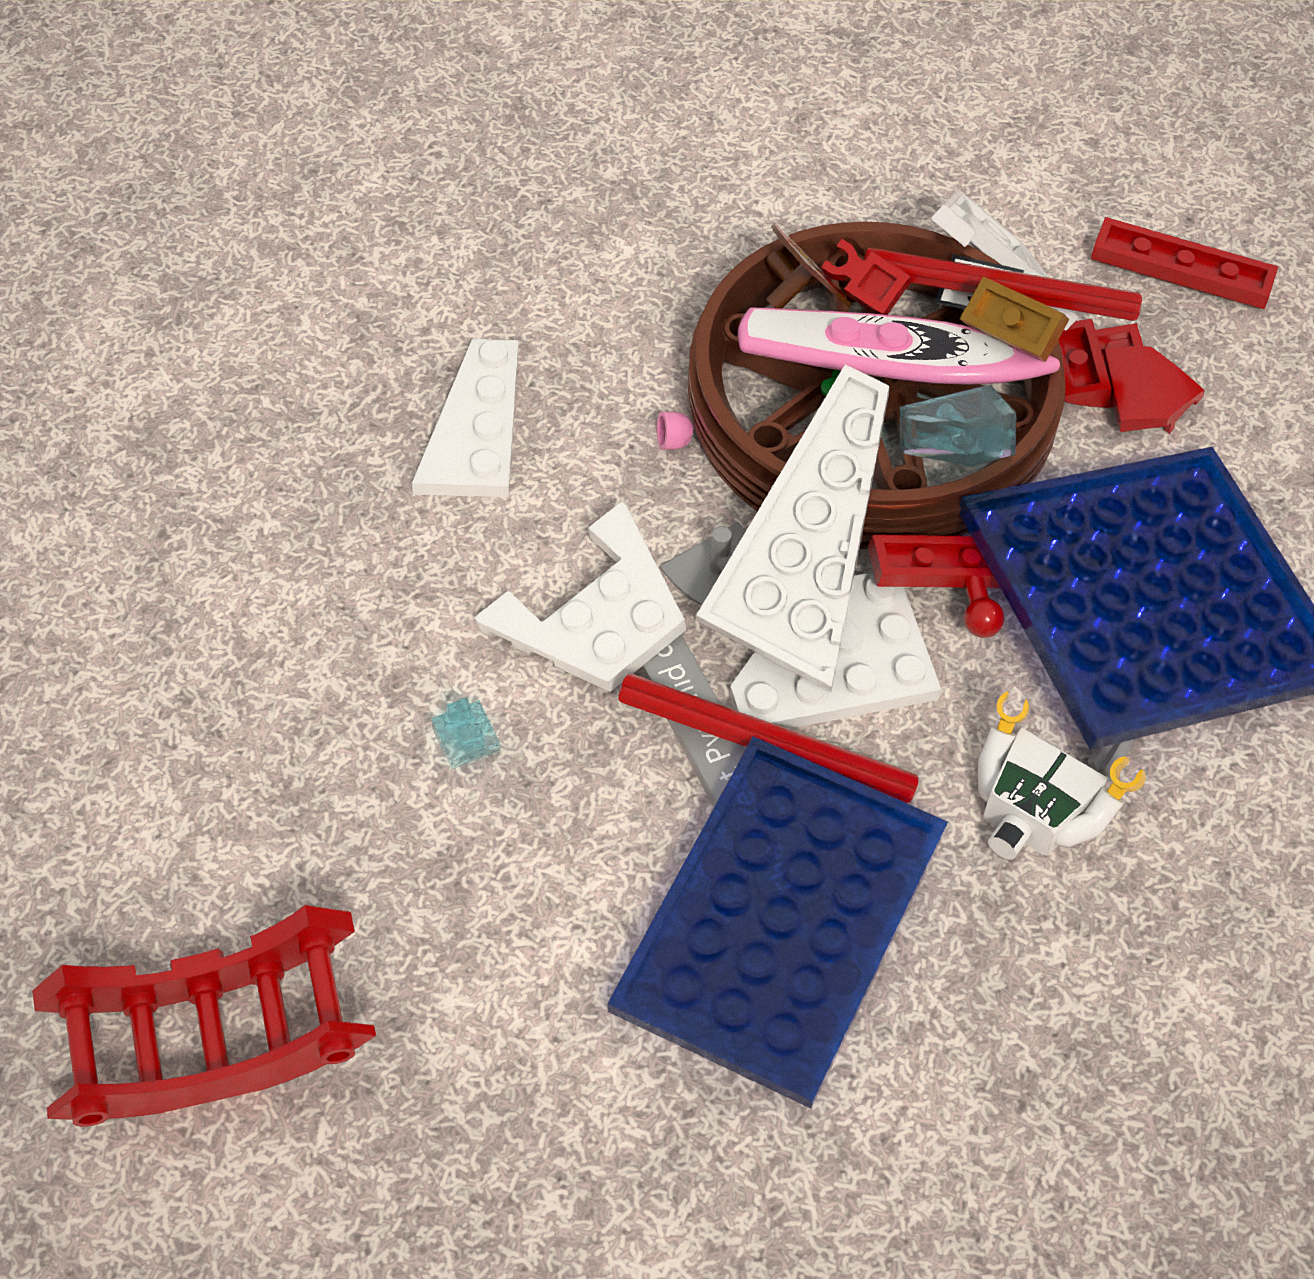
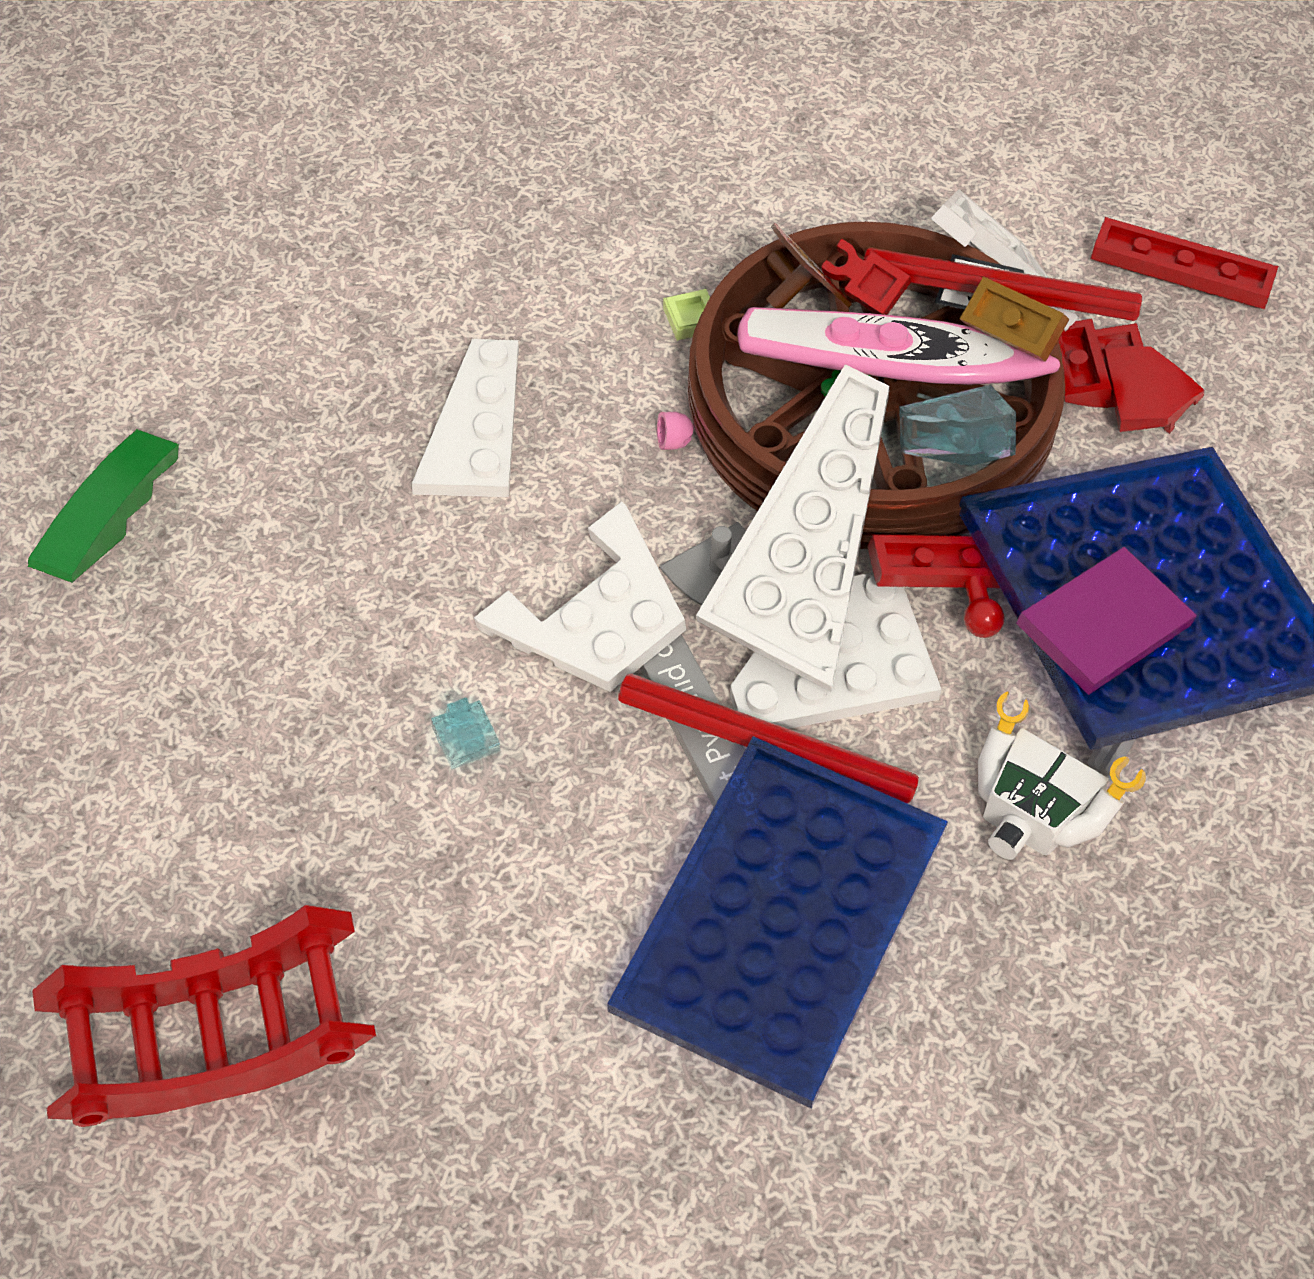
none -> green slope [28,429,179,583]
none -> yellowish green tile [663,289,710,341]
none -> magenta tile [1016,547,1197,695]

